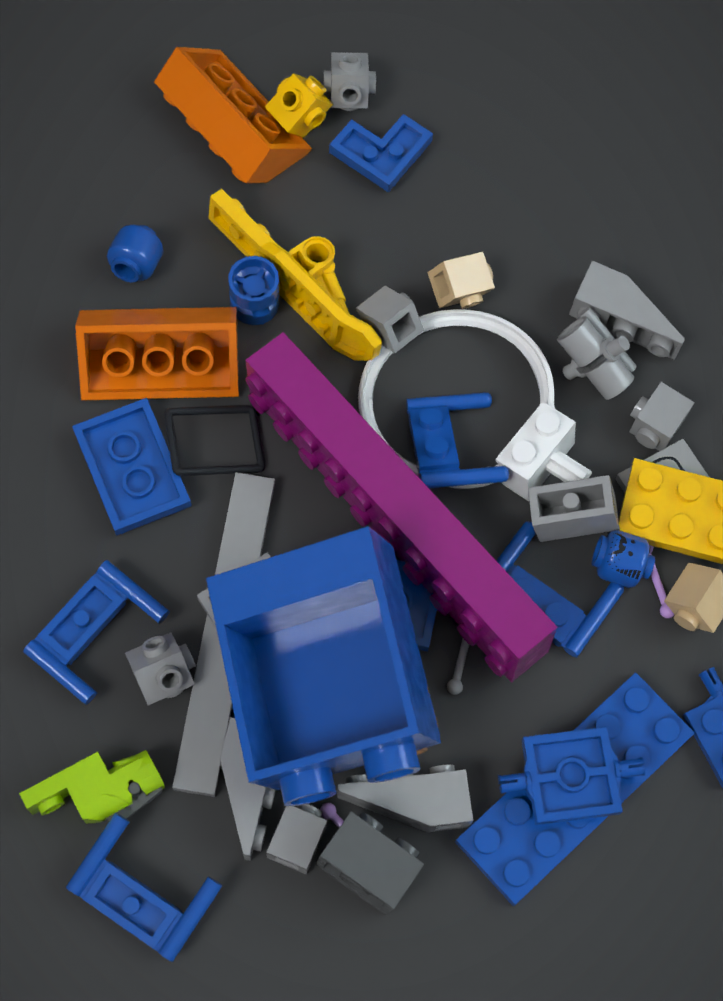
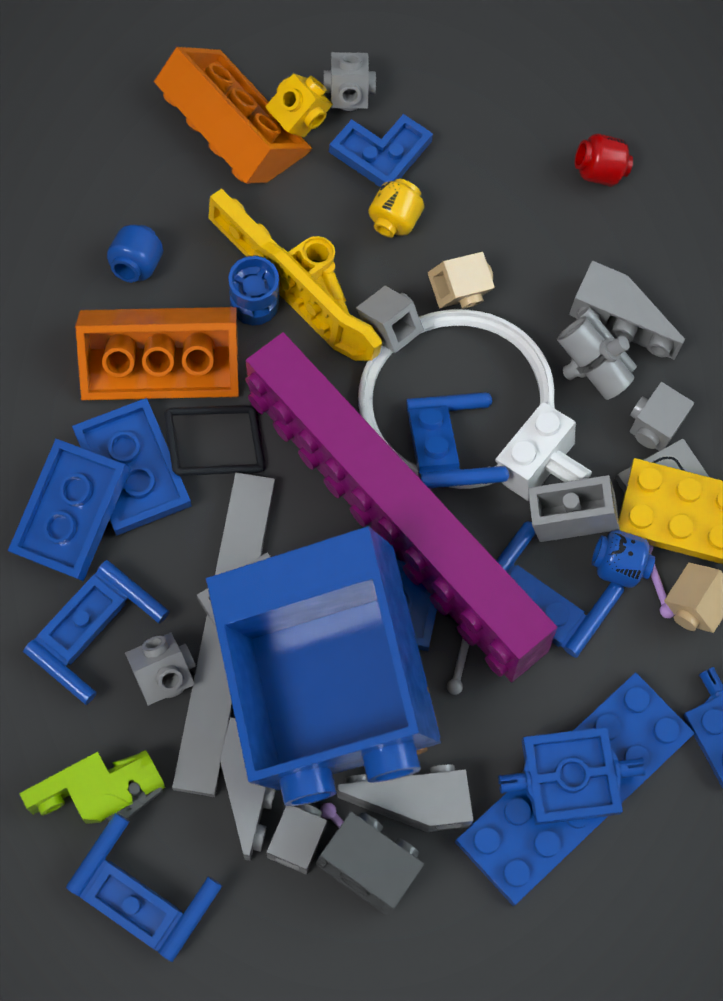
none -> blue plate [8,439,131,581]
none -> yellow head [368,179,424,238]
none -> red head [575,133,633,187]

